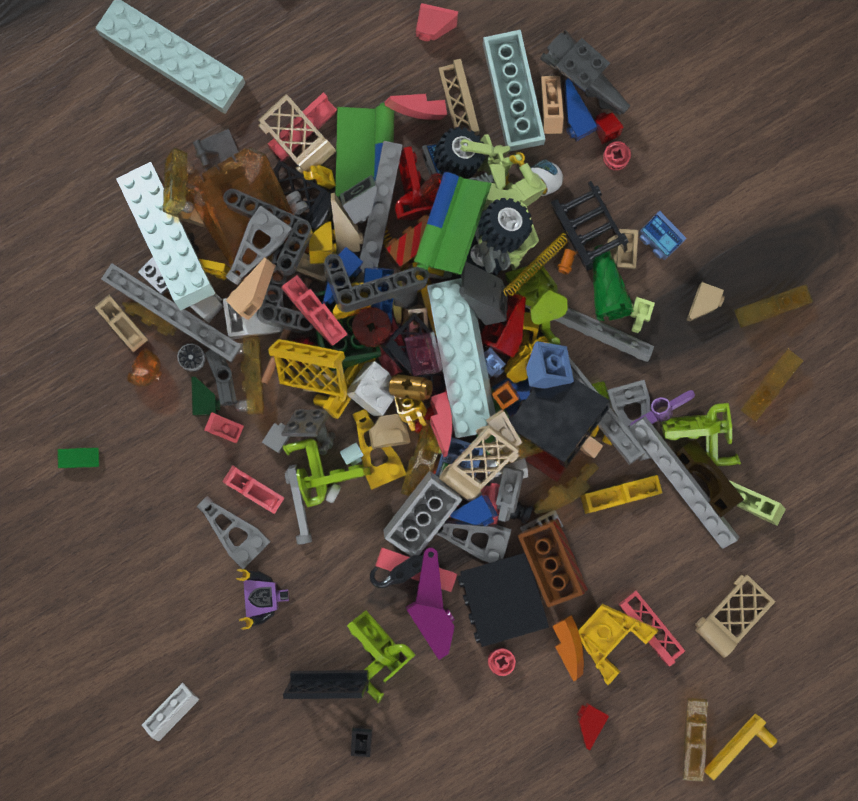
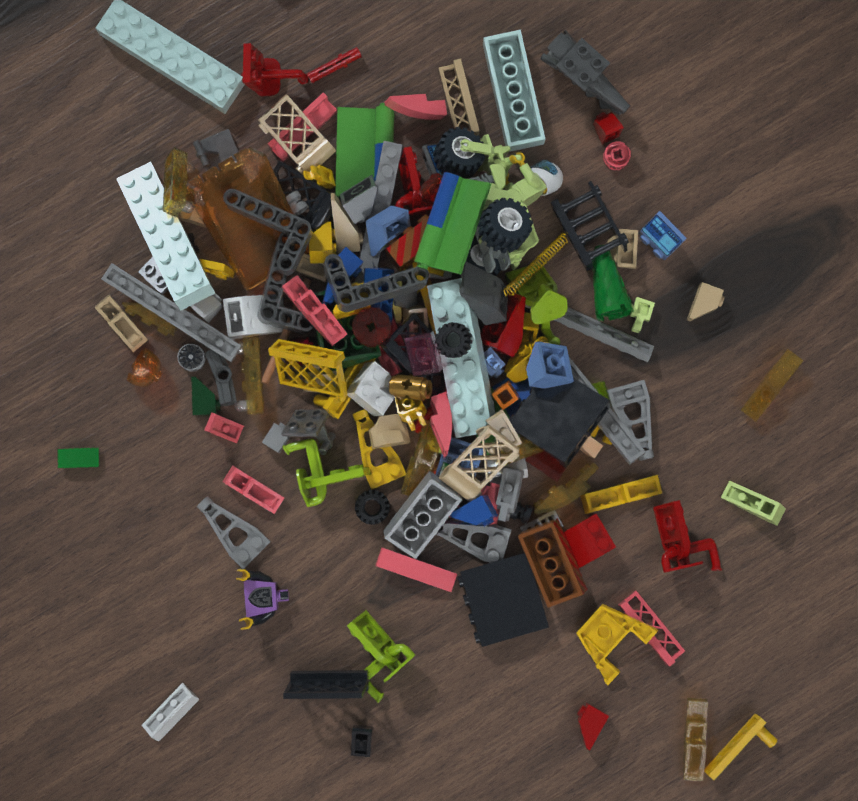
light grey plate [226,205,293,285] -> none
light nougat slope [226,257,276,320] -> none
light grey plate [285,464,312,544] -> none
white tile [326,483,341,503] -> none
light aqua slope [340,443,363,466] -> none
magenta slope [370,547,455,660] -> none
coral slope [416,3,458,41] -> none
coral wheel [488,647,516,676] -> none
light nougat slope [541,76,564,134] -> none
orange slope [552,615,584,682] -> none
orange pin [557,249,576,275] -> none
blue slope [564,78,598,142] -> none
light grey plate [629,416,739,549] -> none
medium lavender piece [630,390,695,426] -> none
lime plate [660,403,741,466] -> none
dark brown arch [675,439,744,517] -> none
tan piece [695,575,776,658] -> none
clear yellow slope [734,285,813,328] -> none
none -> red plate [241,43,309,96]
none -> red pin [307,46,362,84]
none -> black tyre [355,490,390,525]
none -> medium blue slope [366,206,411,256]
none -> black tyre [434,322,473,358]
none -> red slope [564,513,616,568]
none -> red plate [653,500,722,573]

